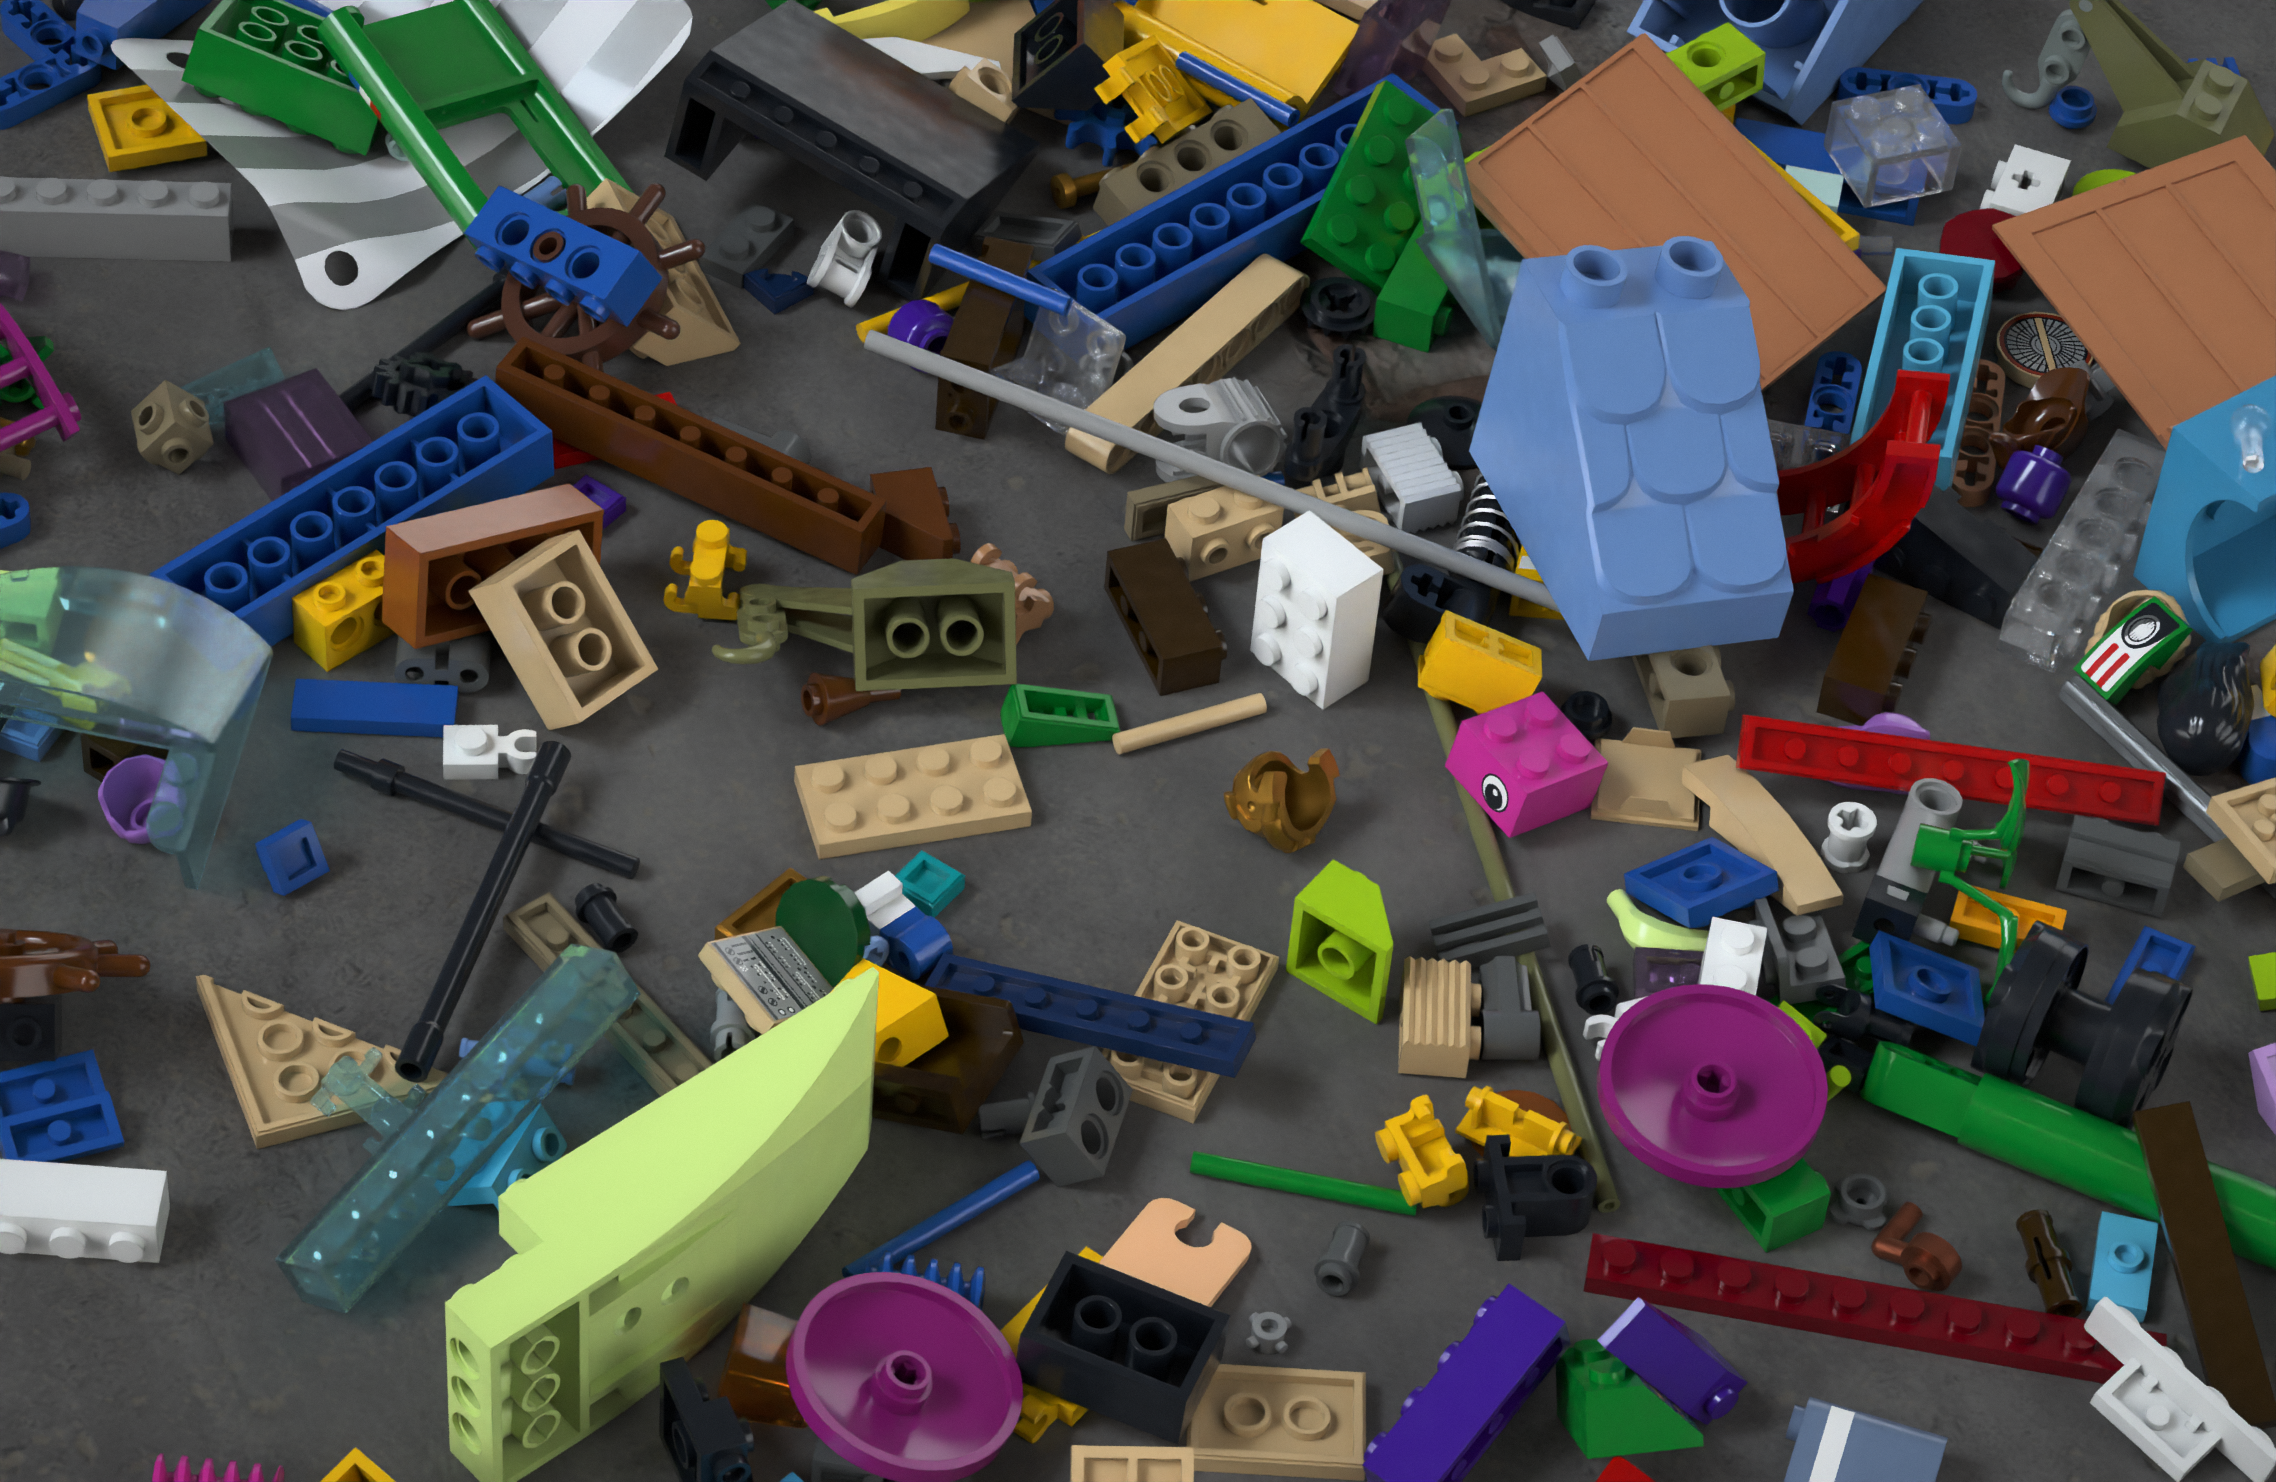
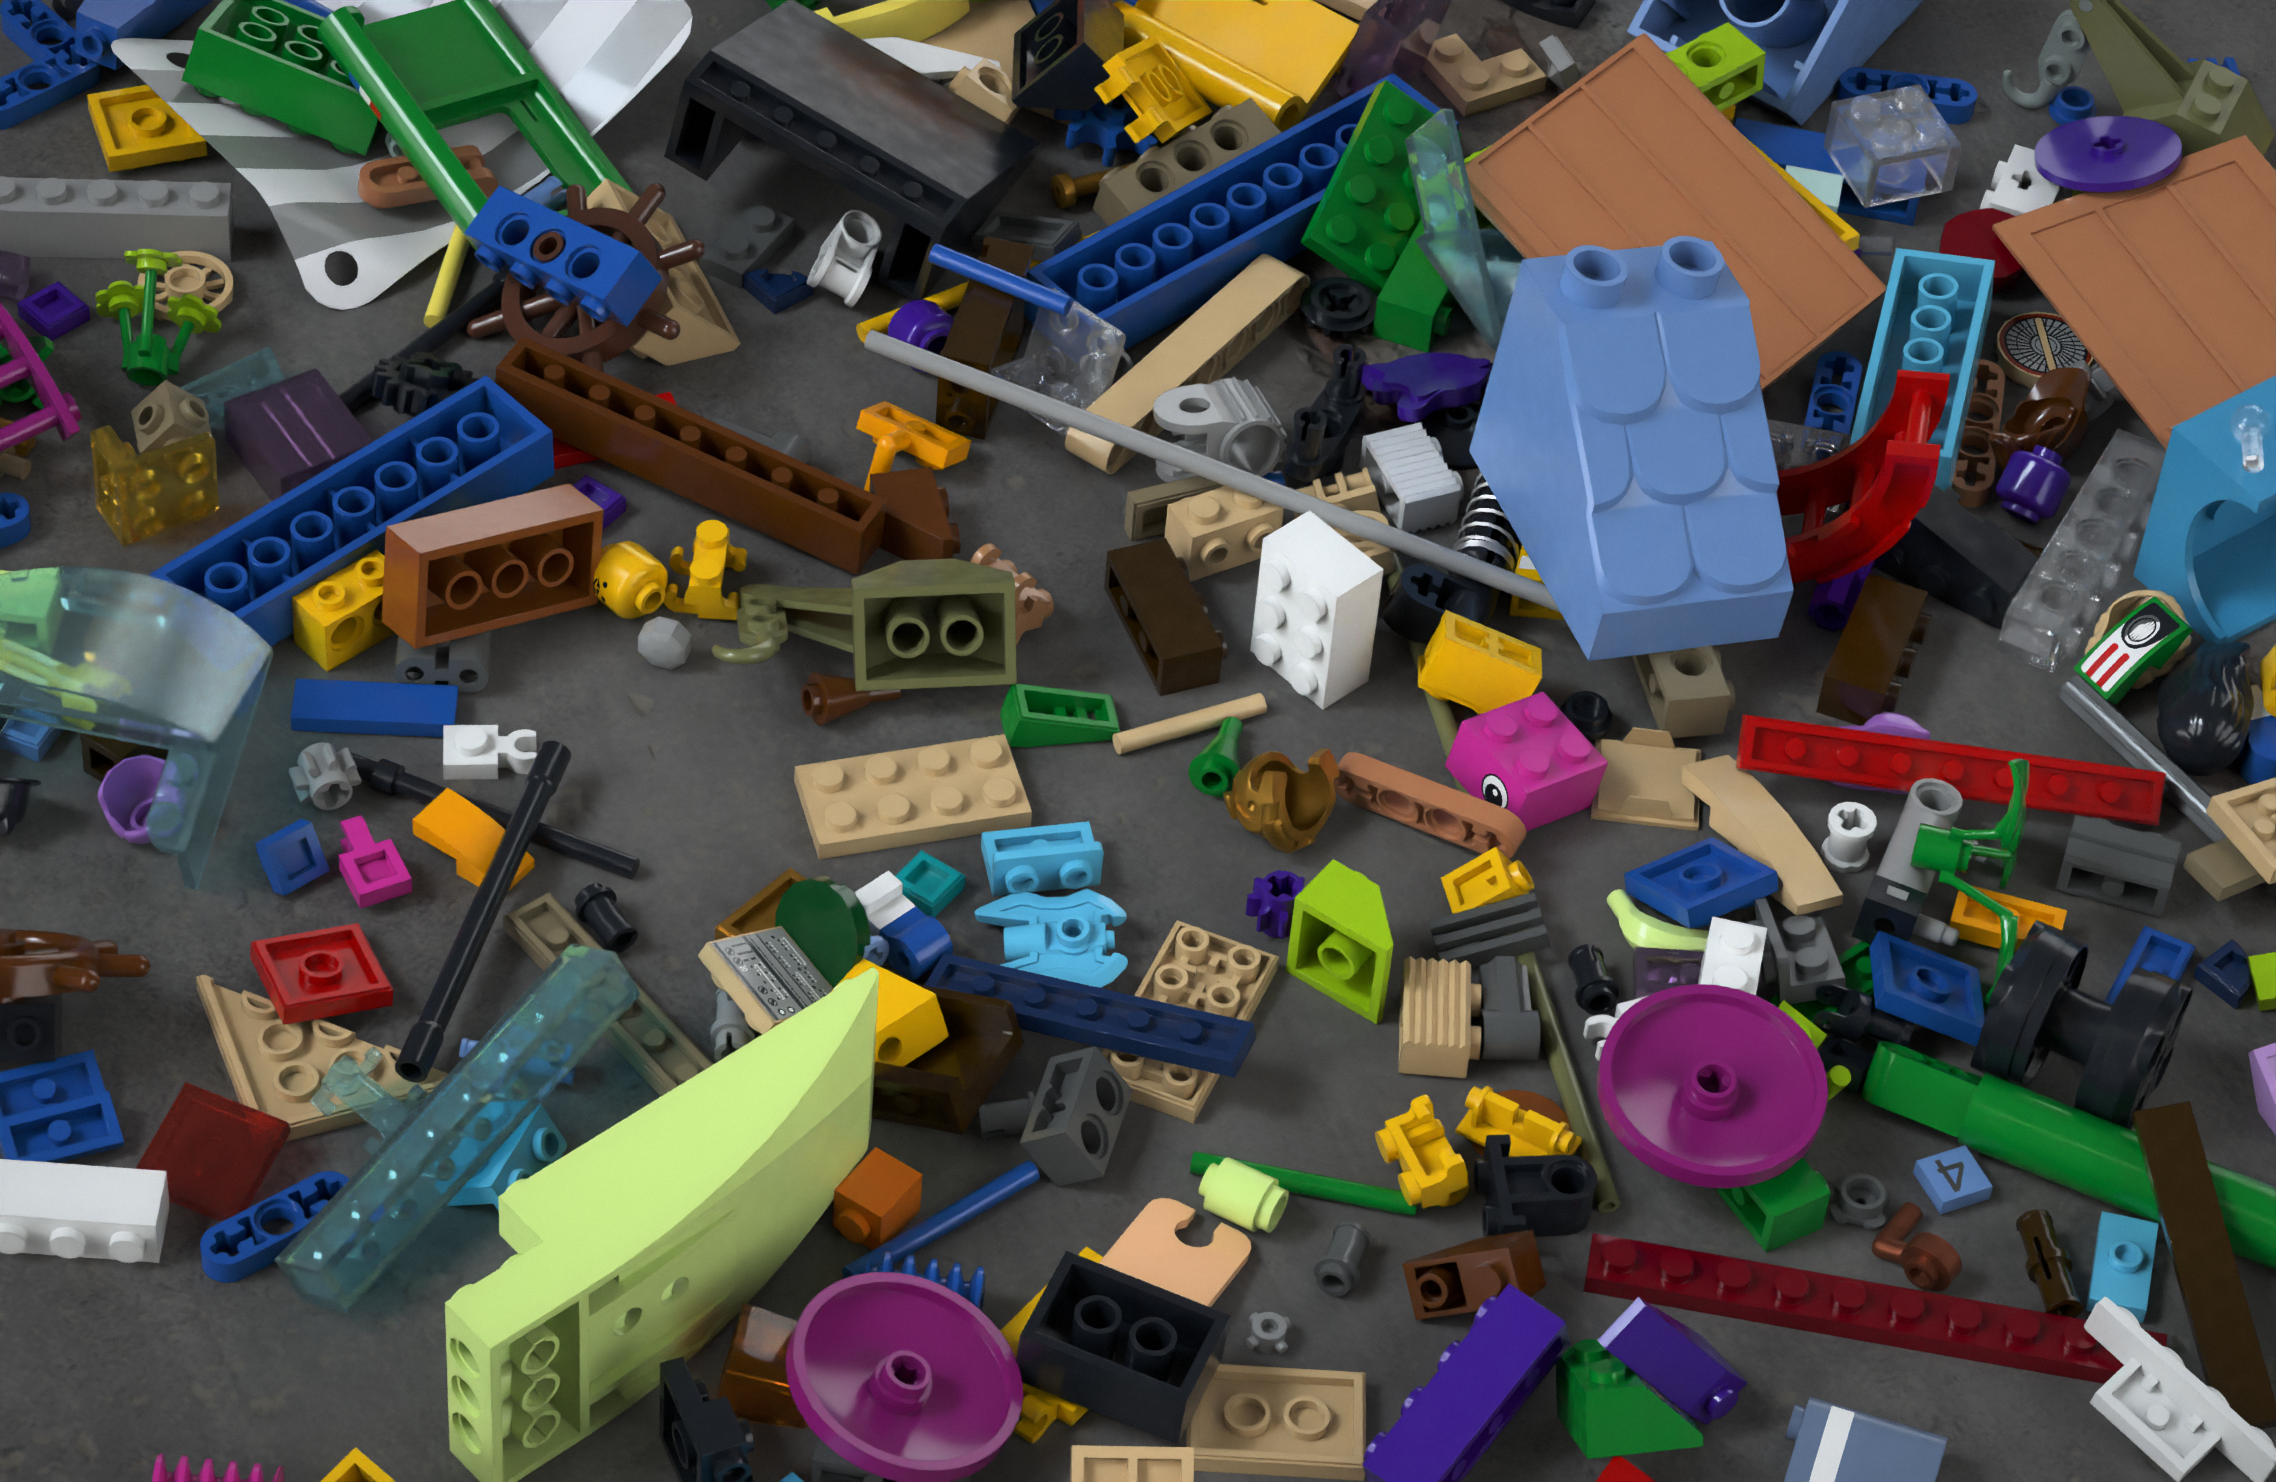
tan brick [469,530,658,731] -> none
blue piece [1176,51,1300,128] -> none
none -> dark purple tile [17,281,90,341]
none -> clear yellow bracket [90,425,219,547]
none -> plant [95,249,222,386]
none -> clear red tile [136,1082,291,1222]
none -> tan wheel [137,251,234,321]
none -> blue beam [200,1171,355,1283]
none -> red plate [250,923,393,1025]
none -> light grey gear [288,742,362,810]
none -> dark pink plate [339,815,412,909]
none -> nougat plate [357,145,498,209]
none -> light orange slope [412,787,535,892]
none -> light yellow bar [423,224,470,328]
none -> yellow head [593,541,668,620]
none -> light grey tile [638,616,692,670]
none -> orange brick [833,1147,923,1250]
none -> light orange plate [856,401,972,492]
none -> medium azure piece [975,888,1128,988]
none -> medium azure bracket [981,821,1104,896]
none -> green cone [1188,717,1243,797]
none -> yellowish green brick [1199,1157,1289,1233]
none -> dark purple gear [1245,870,1305,939]
none -> nougat beam [1334,752,1527,859]
none -> dark purple tile [1362,352,1493,422]
none -> reddish brown slope [1402,1230,1546,1320]
none -> yellow bracket [1441,847,1534,914]
none -> medium blue tile [1913,1145,1993,1215]
none -> dark purple piece [2034,116,2182,192]
none -> dark blue tile [2194,939,2250,1010]

